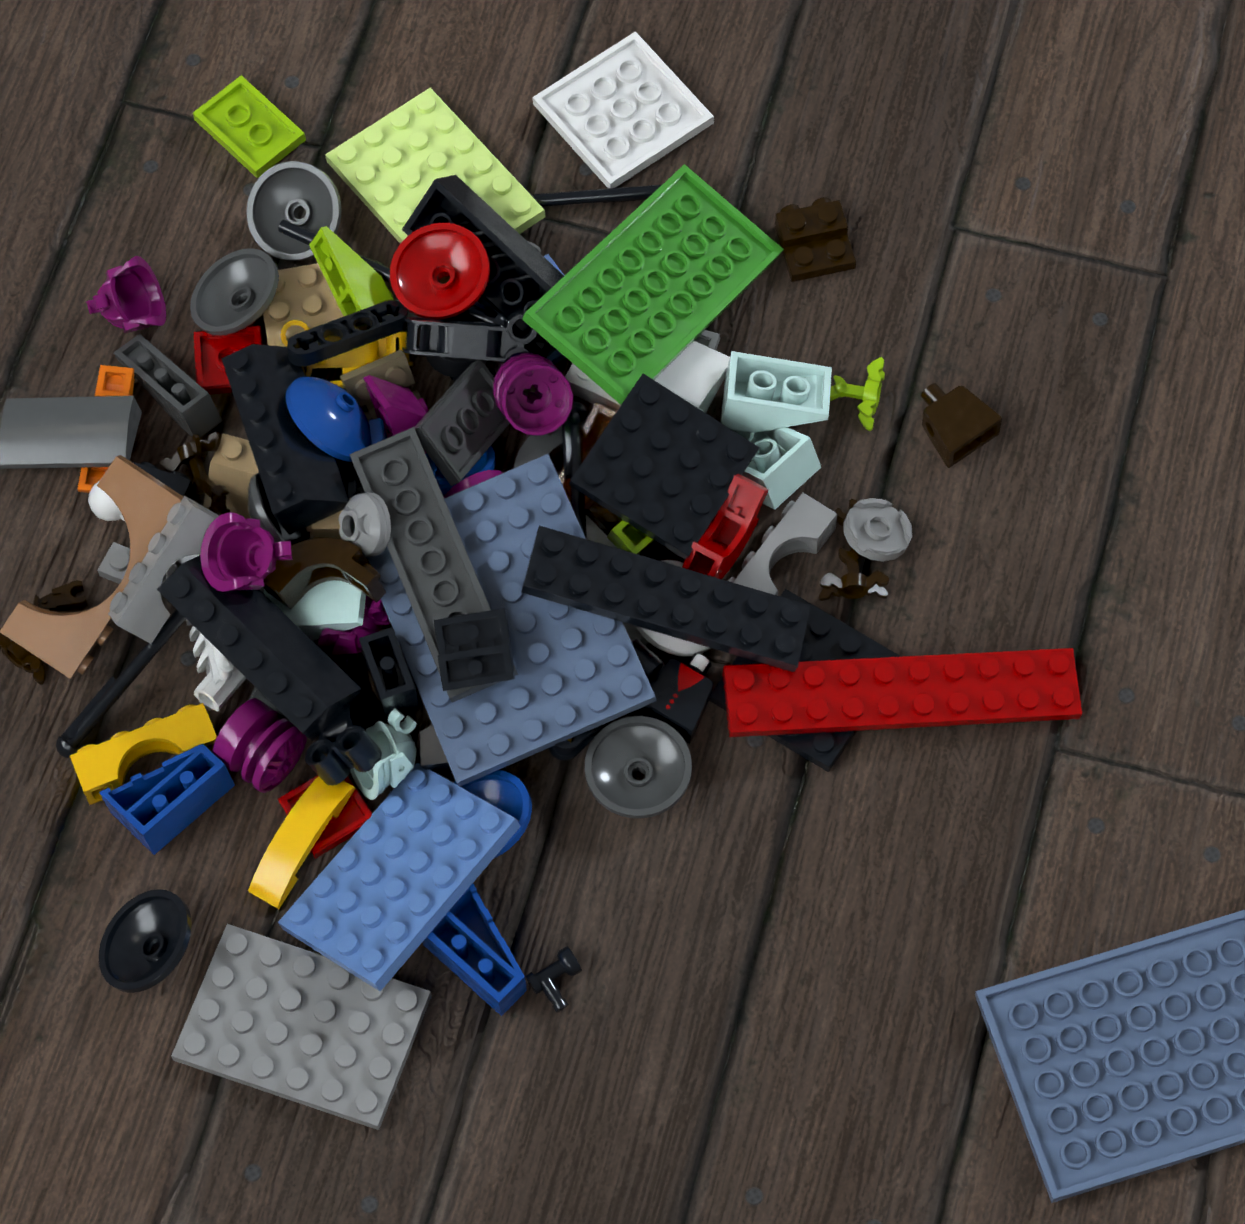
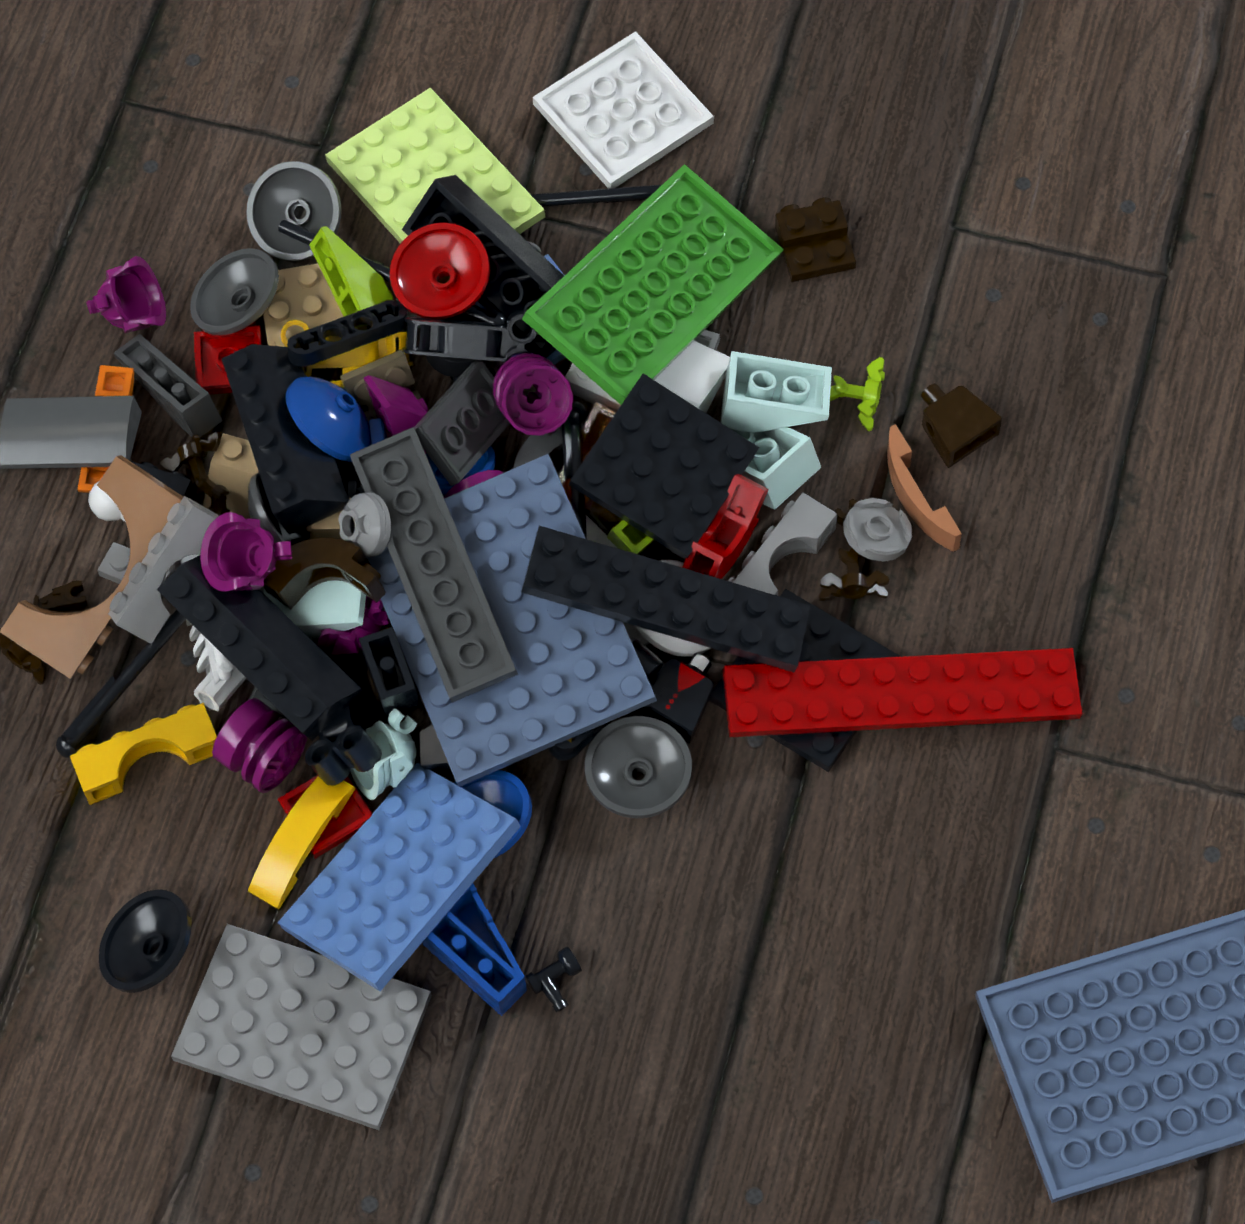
blue wedge [99,744,235,855] -> none
lime plate [193,75,306,178] -> none
black slope [434,608,515,691] -> none
none -> nougat slope [887,424,962,552]

